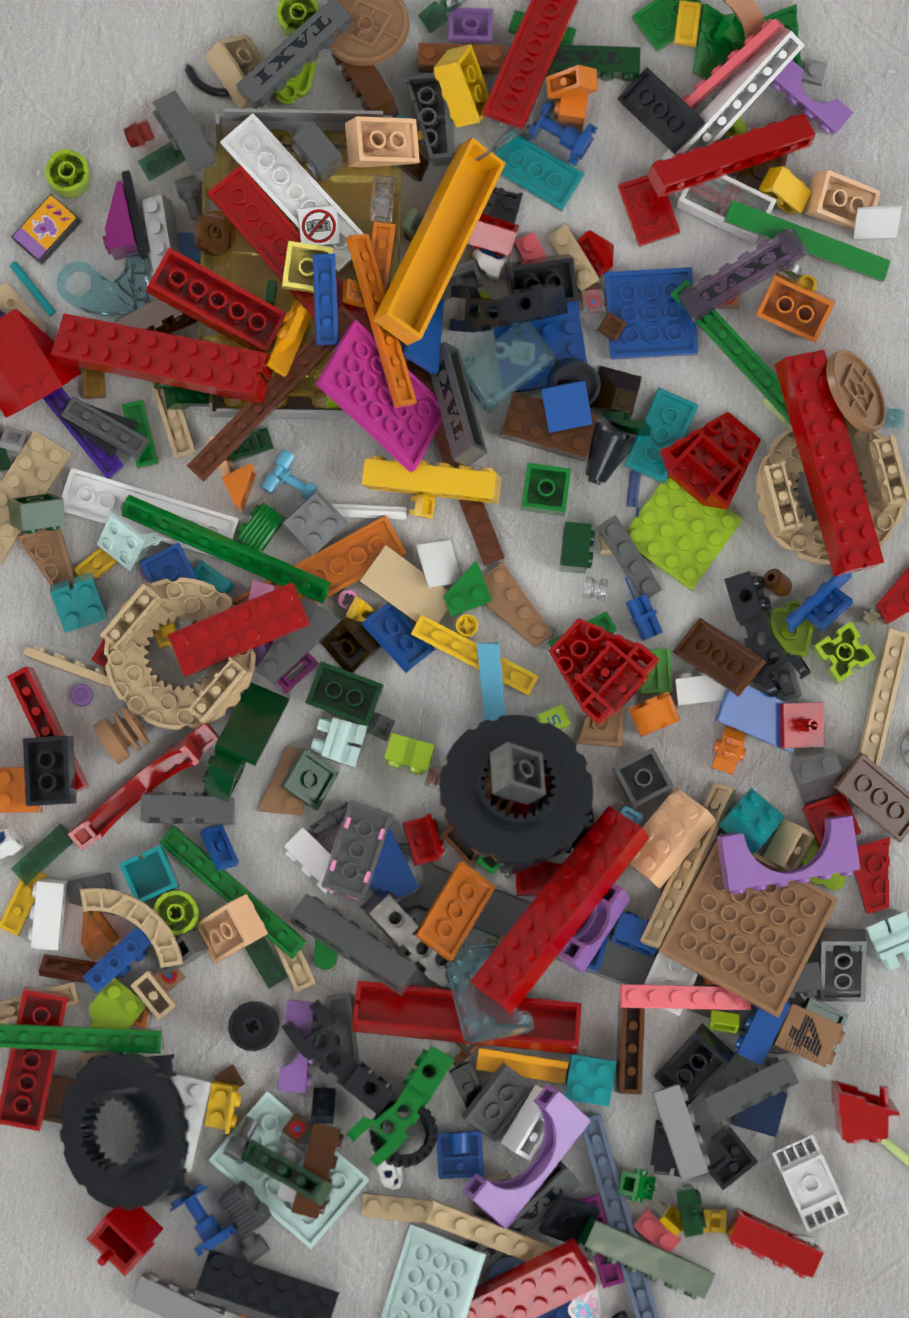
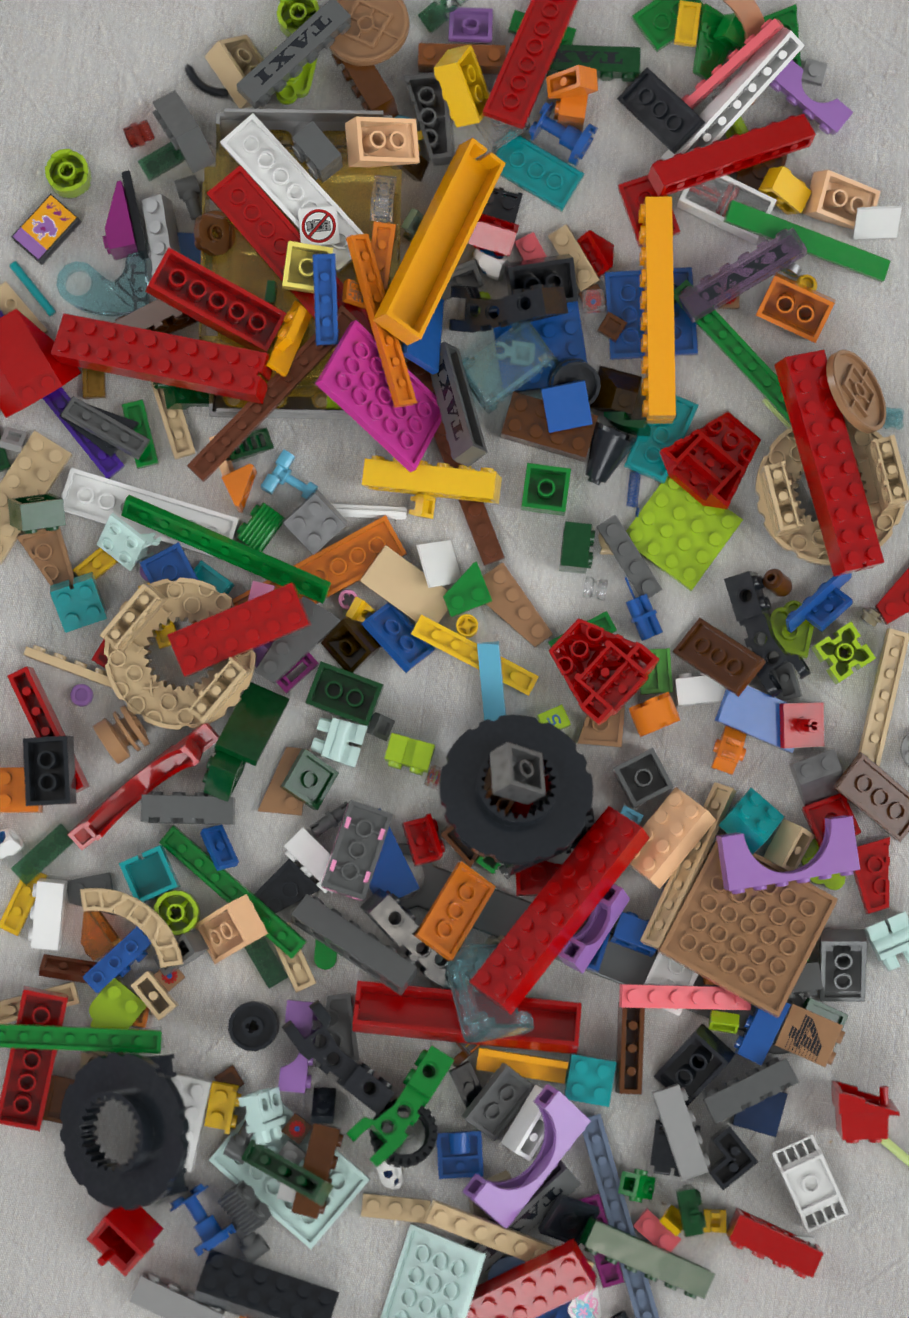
none -> light aqua hips [238,1087,286,1144]
none -> black wing [254,858,321,913]
none -> light orange piece [638,197,676,424]

